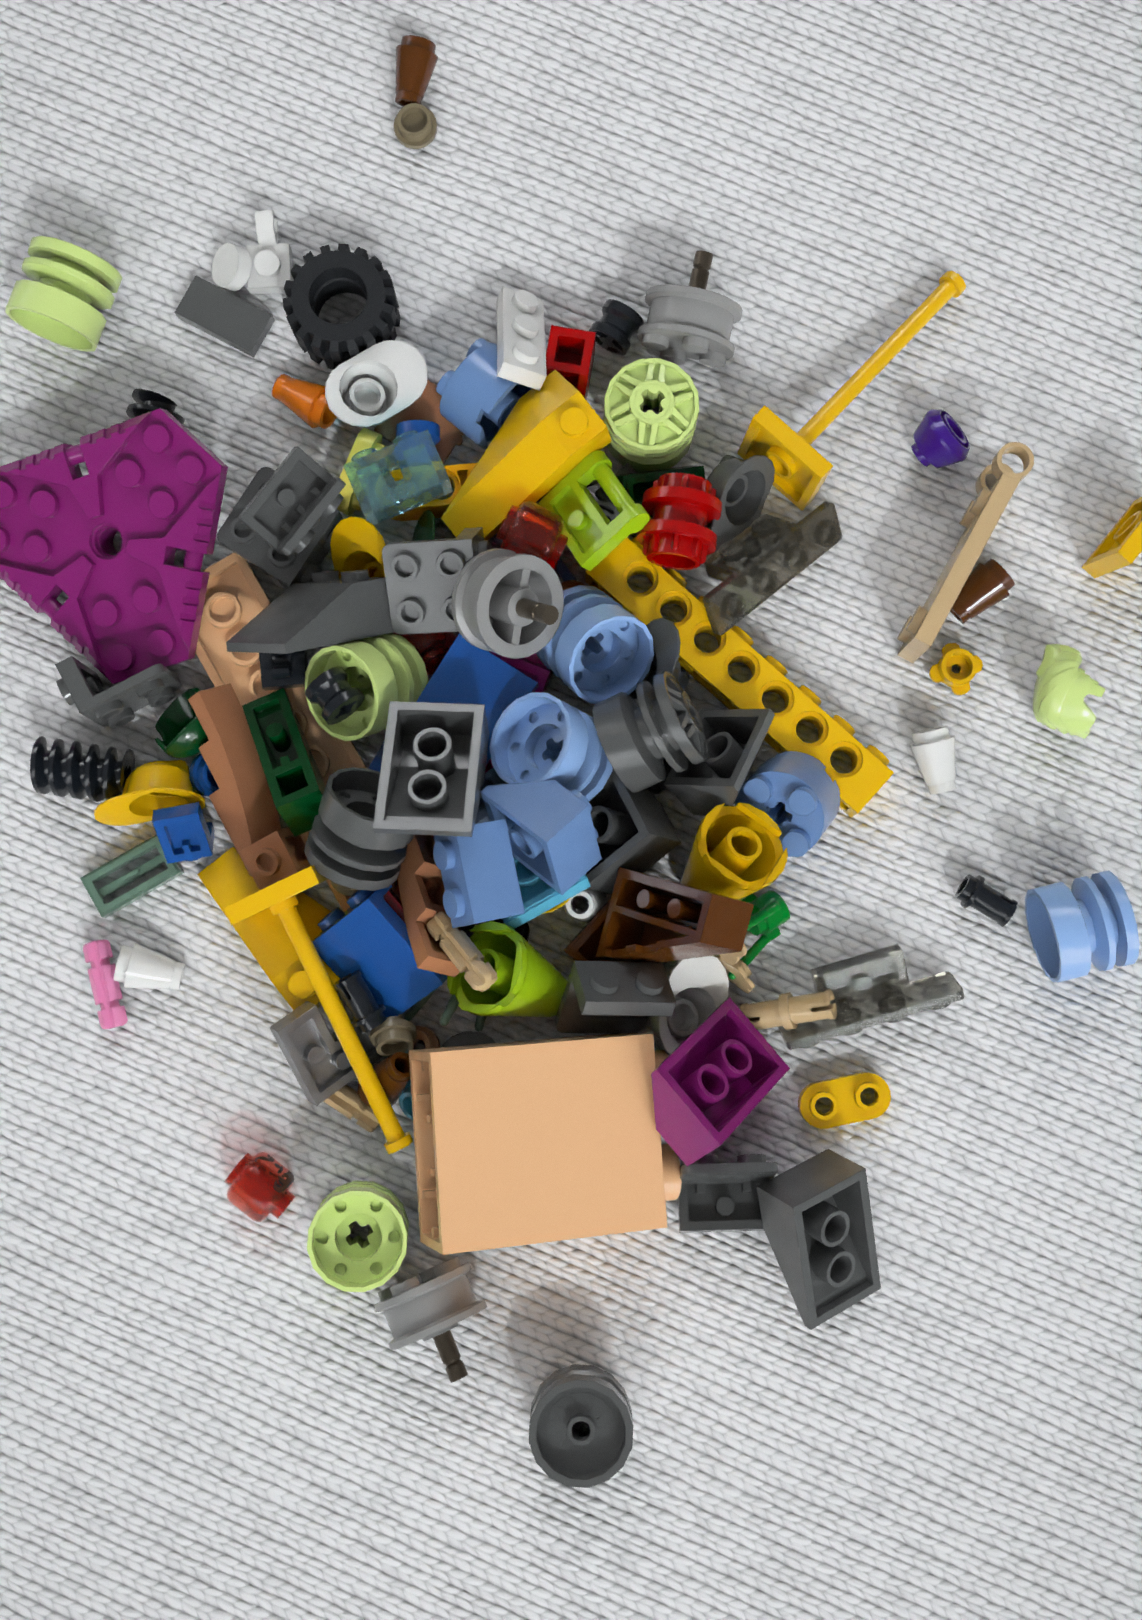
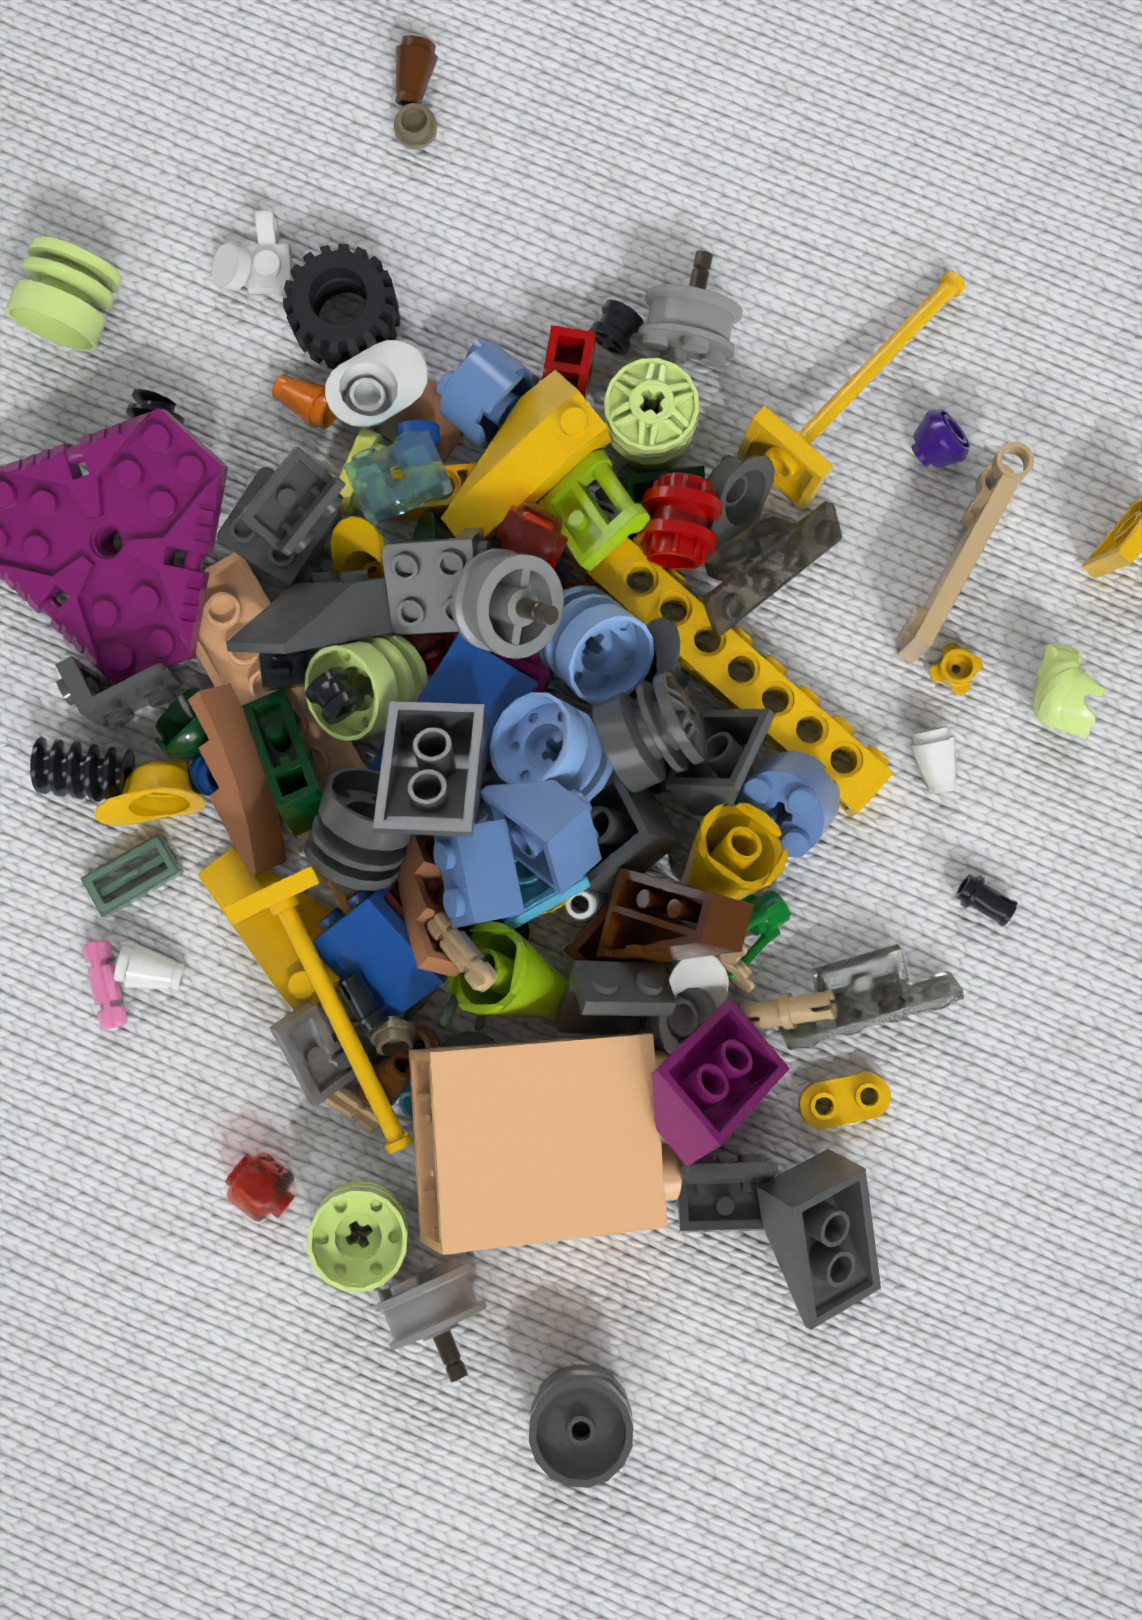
blue bracket [152,802,215,864] -> none
dark grey tile [174,275,275,358] -> none
nougat bracket [241,827,311,890] -> none
white plate [497,286,547,391] -> none
reddish brown cone [950,559,1015,624] -> none
light blue wheel [1025,870,1139,982] -> none

